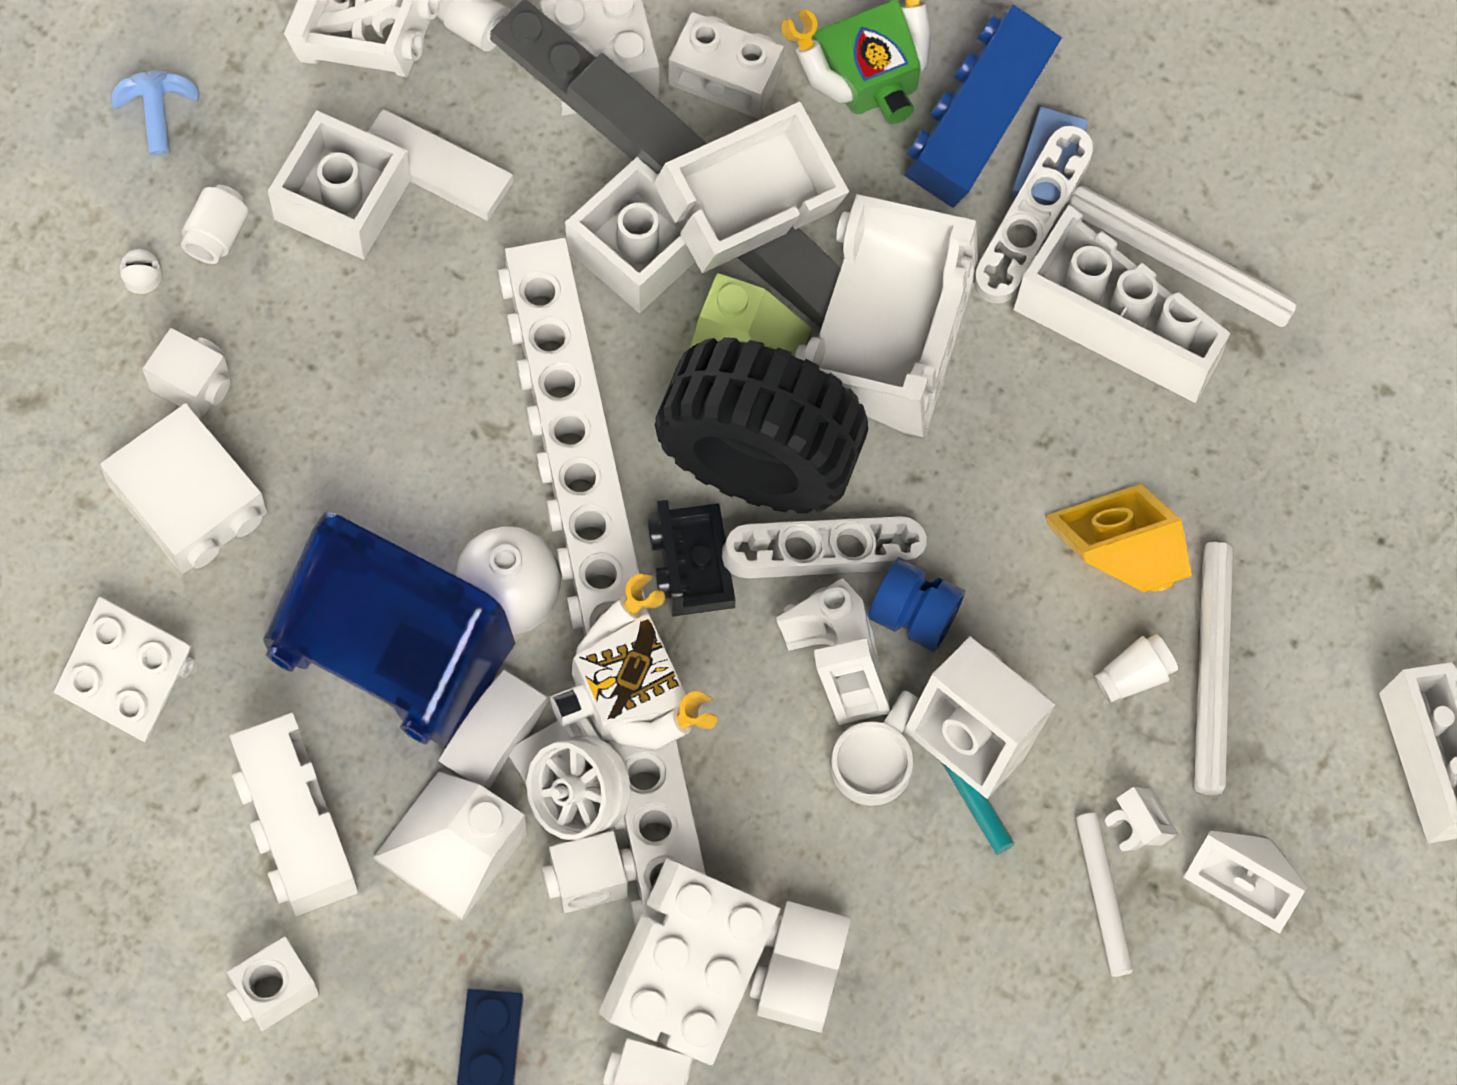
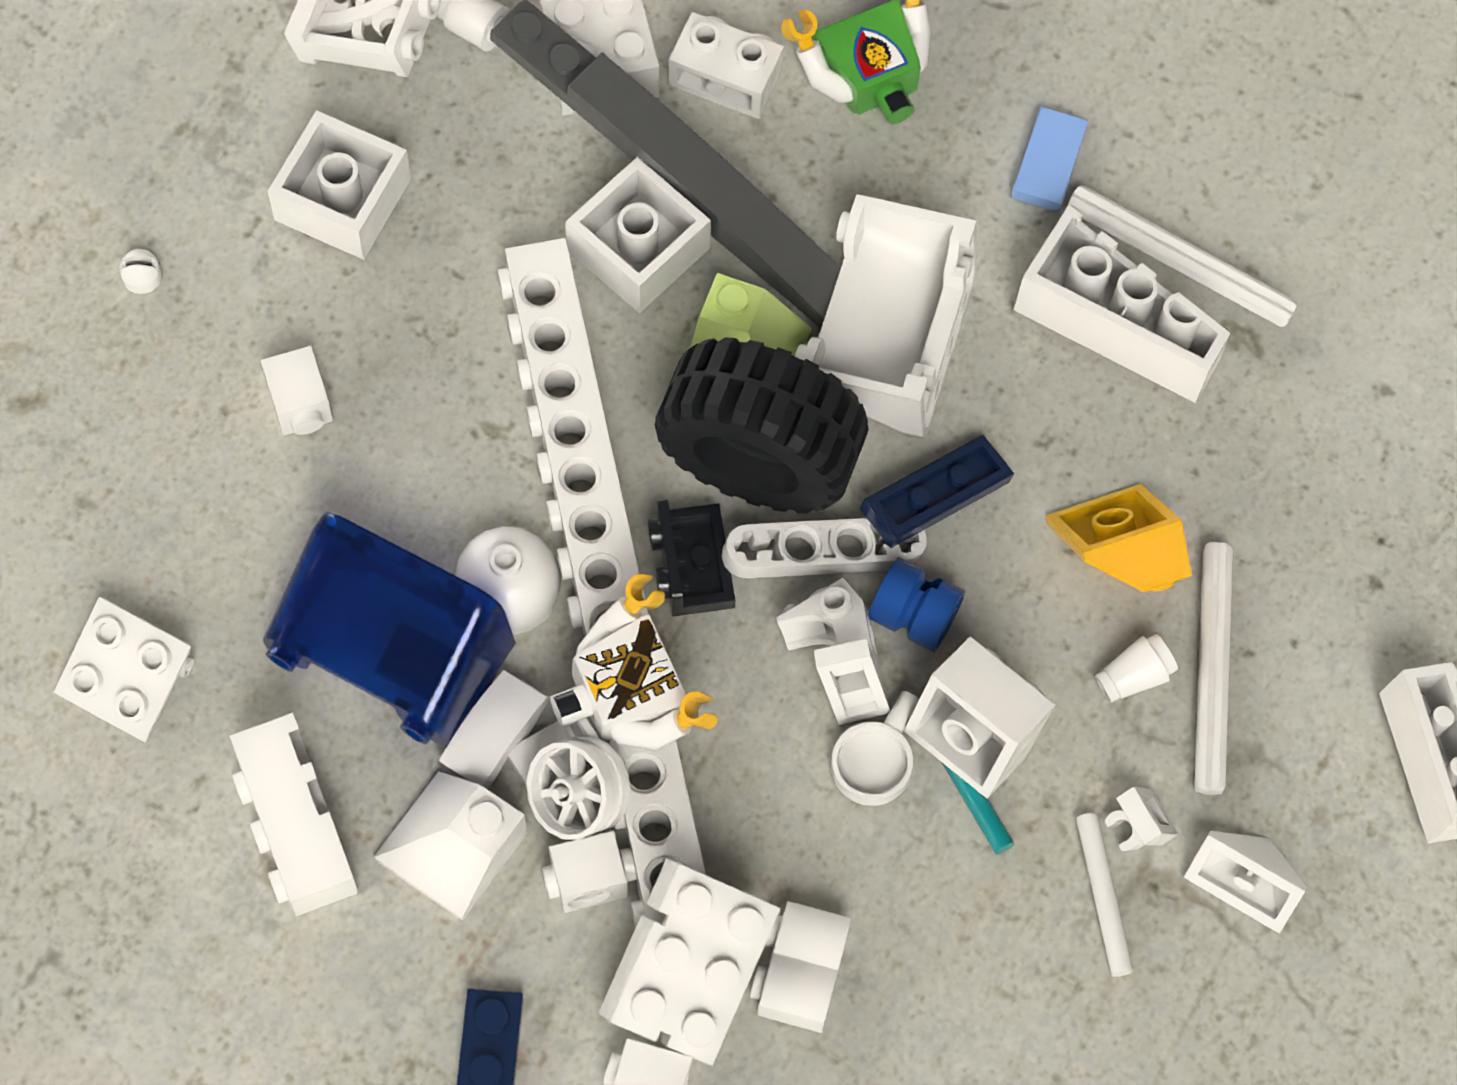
white brick [100,403,267,575] -> none
light blue plant [111,71,199,155] -> none
white brick [143,328,231,419] -> none
white brick [181,185,249,264] -> none
white brick [226,936,319,1032] -> none
white tile [368,109,514,221] -> none
white piece [653,102,849,273] -> none
blue brick [903,4,1062,208] -> none
white beam [975,126,1093,304] -> none
none -> white brick [261,346,333,436]
none -> dark blue tile [859,435,1015,548]

